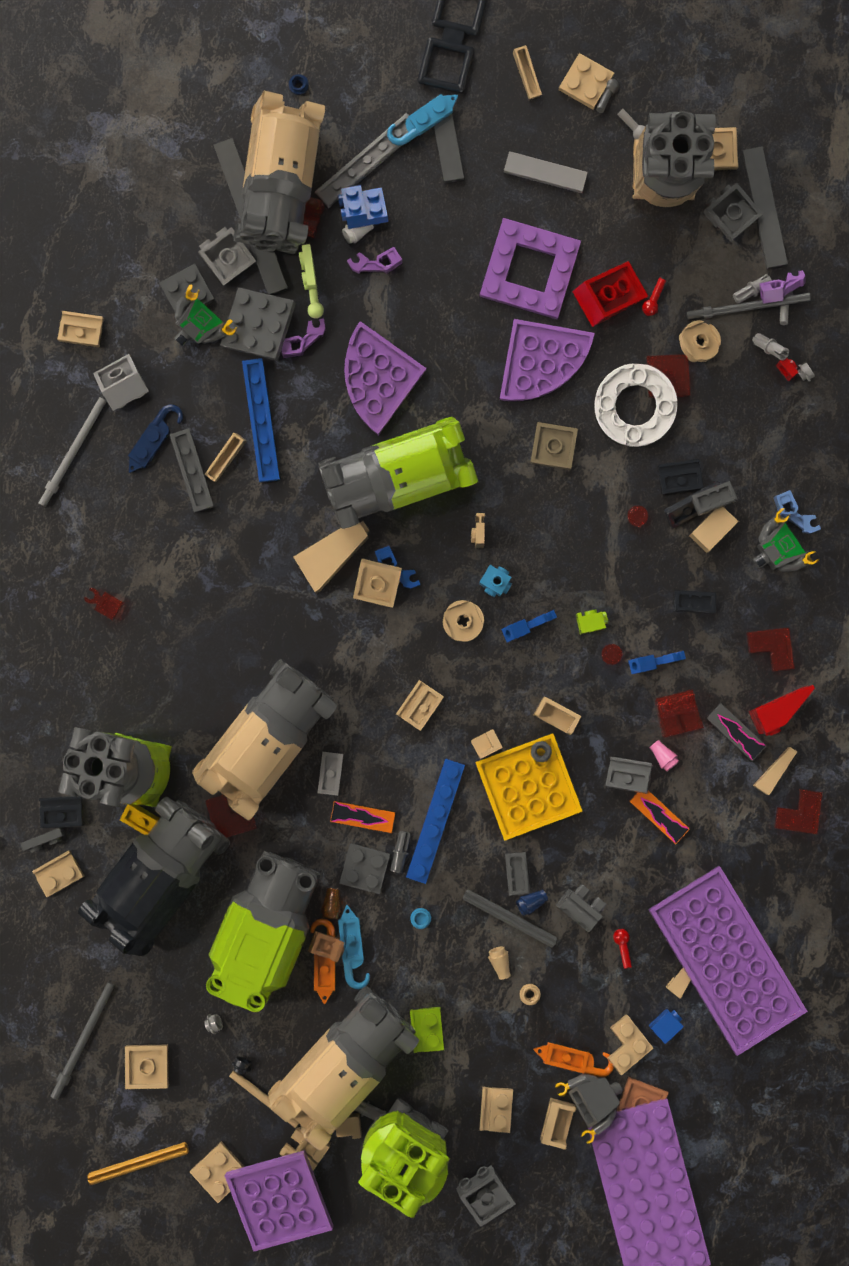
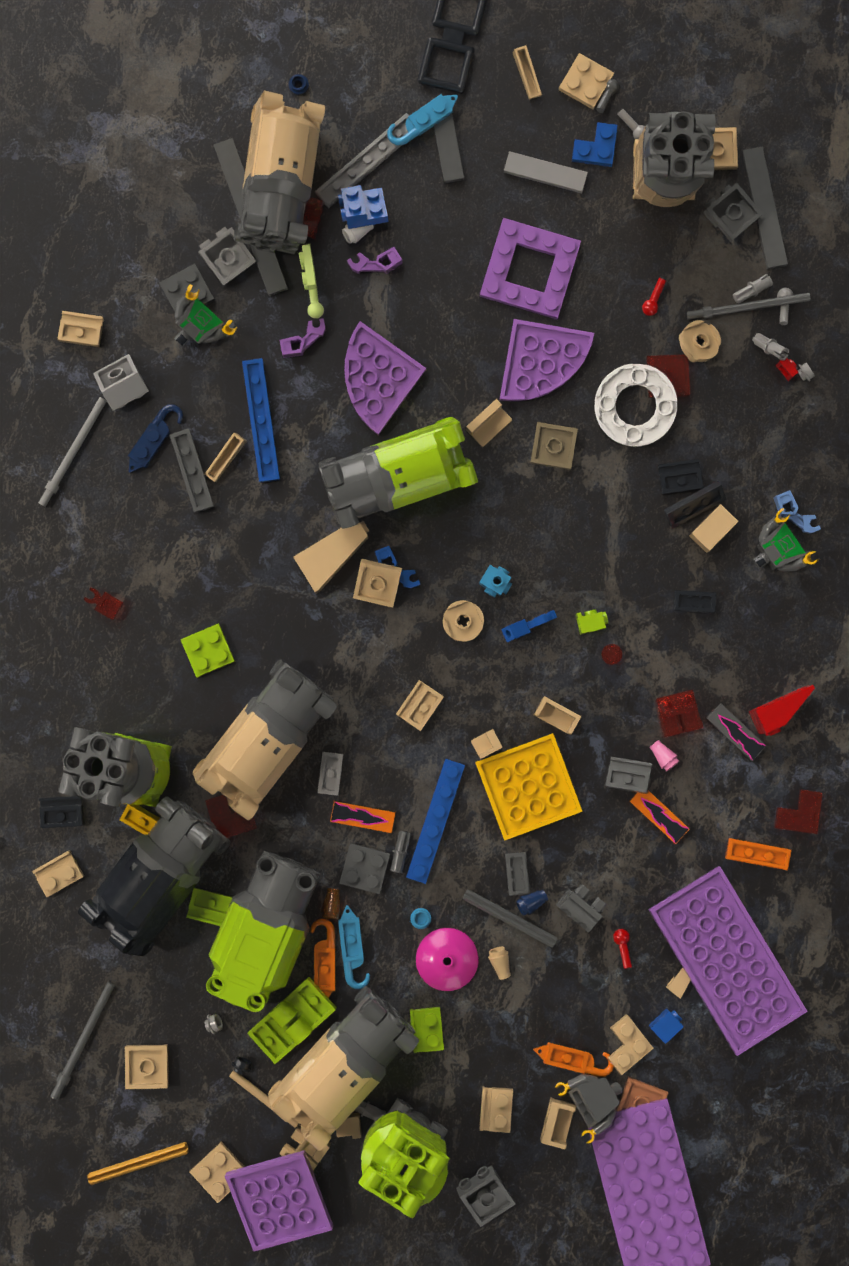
dark grey plate [20,827,66,853] -> none
dark grey plate [220,287,296,361] -> none
medium nougat bracket [308,931,344,962] -> none
tan plate [471,513,485,548] -> none
tan plate [520,984,541,1005] -> none
dark grey plate [531,741,552,762] -> none
red slope [572,261,648,327] -> none
clear red plate [627,506,648,526] -> none
blue piece [628,651,686,674] -> none
dark grey plate [691,481,738,516] -> none
clear red plate [746,628,794,671] -> none
tan piece [753,747,797,795] -> none
medium lavender piece [760,270,805,303] -> none
none -> lime plate [180,623,235,678]
none -> lime plate [186,888,232,926]
none -> lime plate [247,977,337,1064]
none -> dark pink dish [416,928,478,991]
none -> tan panel [466,399,512,447]
none -> blue plate [572,122,617,167]
none -> orange tile [725,838,791,870]

